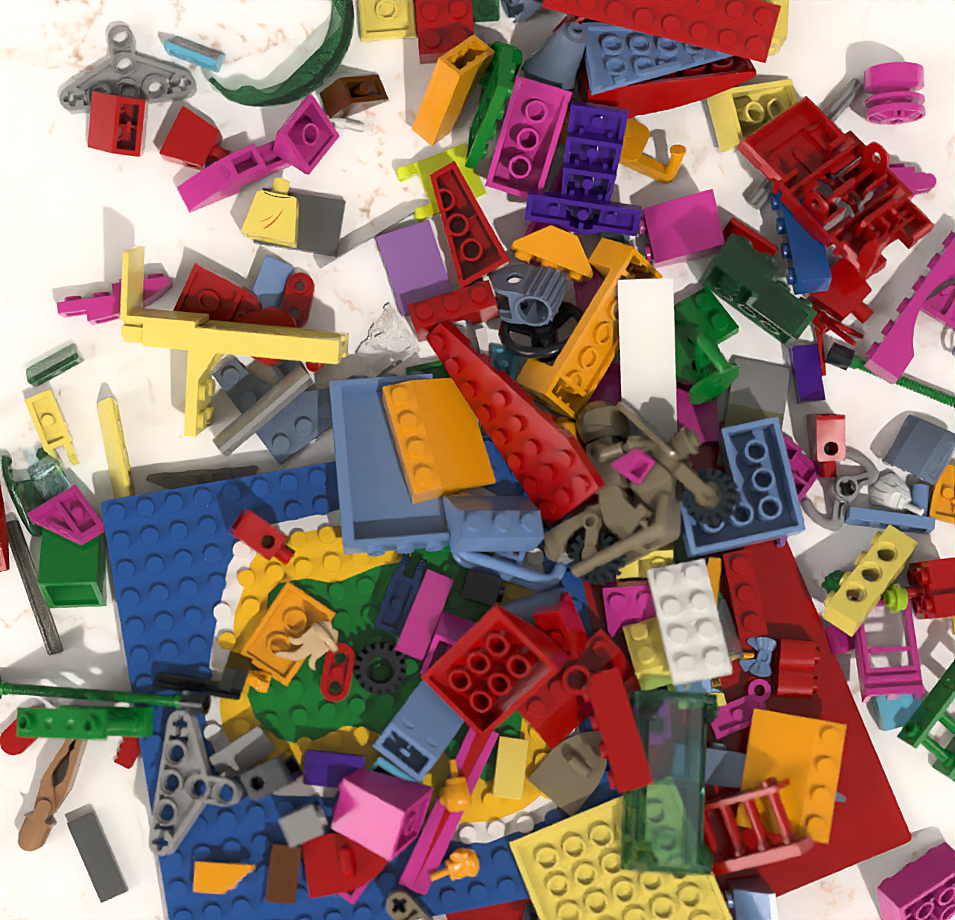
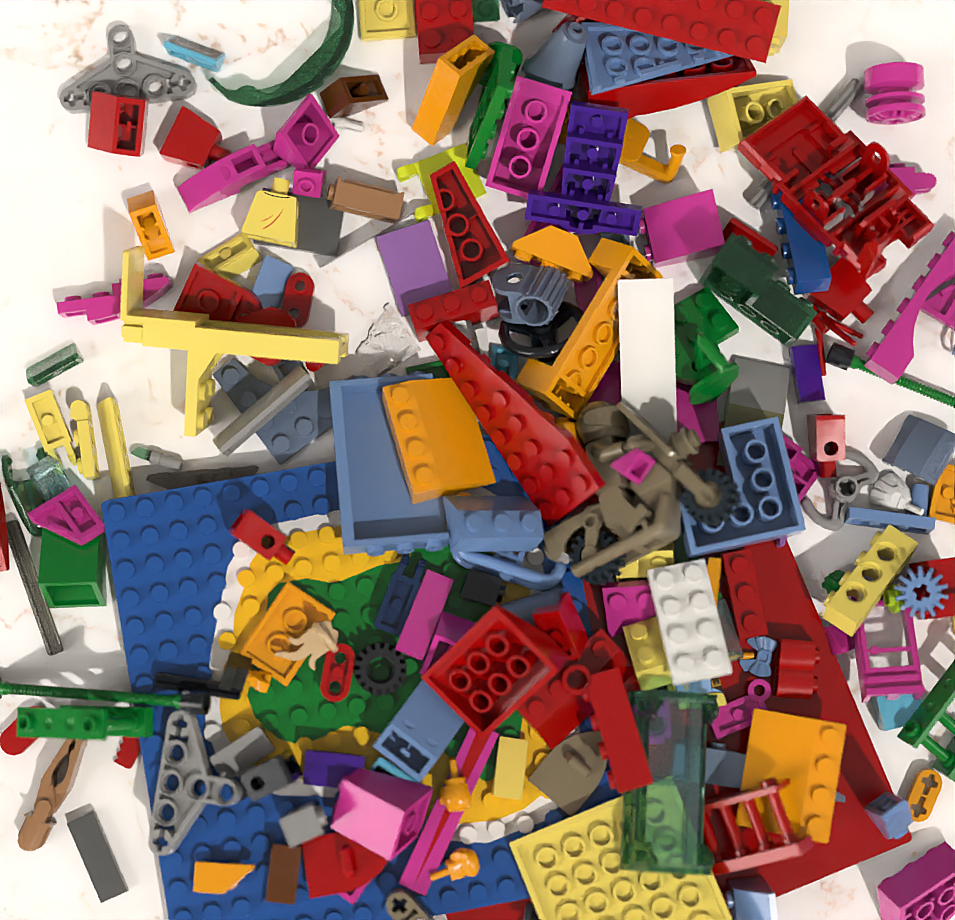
none -> light yellow hinge [69,399,100,481]
none -> light orange arch [127,190,175,261]
none -> light grey piece [130,447,183,471]
none -> light yellow slope [197,233,262,279]
none -> dark pink bracket [292,167,327,198]
none -> medium nougat window [326,176,405,224]
none -> medium blue slope [863,791,913,840]
none -> medium blue gear [894,566,948,619]
none -> light orange beam [905,768,943,822]

